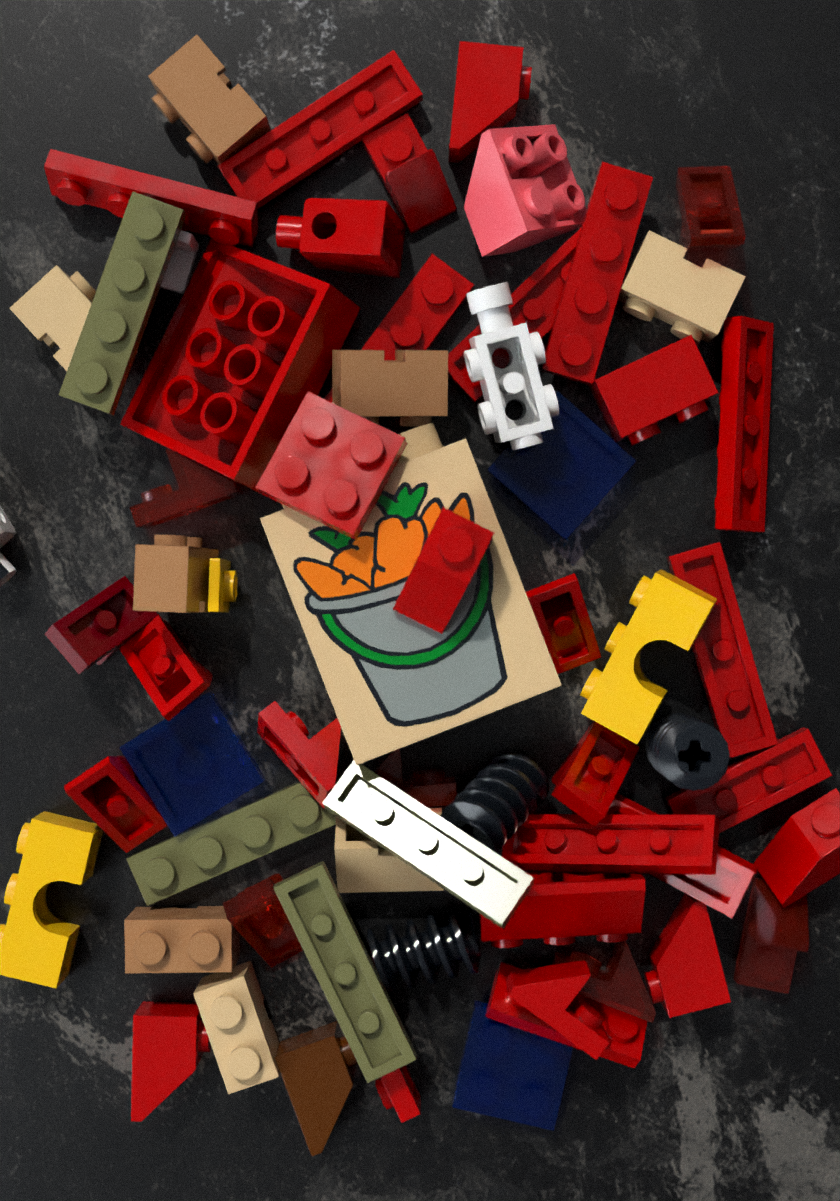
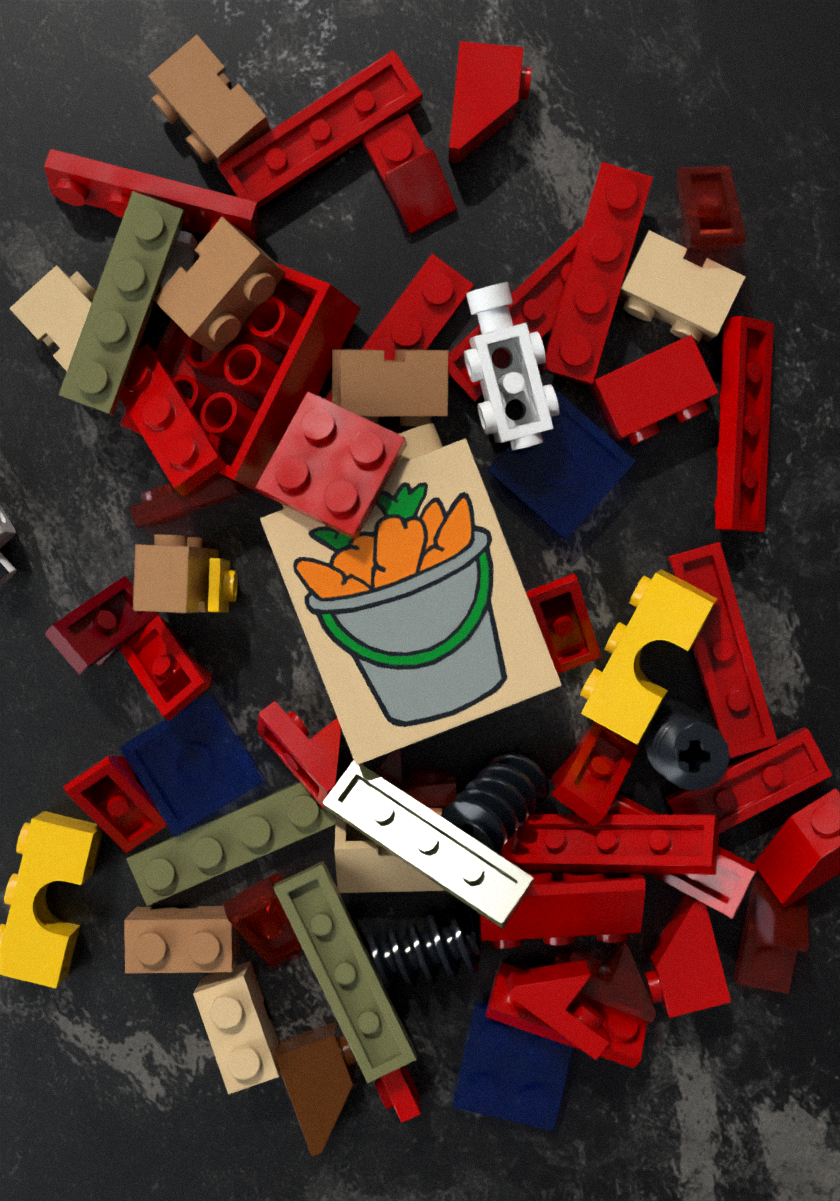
red slope [131,1001,211,1122] -> none
red torso [276,198,406,278] -> none
red slope [393,507,494,634] -> none
coral slope [464,124,586,257] -> none
none -> red plate [120,343,226,496]
none -> medium nougat brick [154,217,286,354]

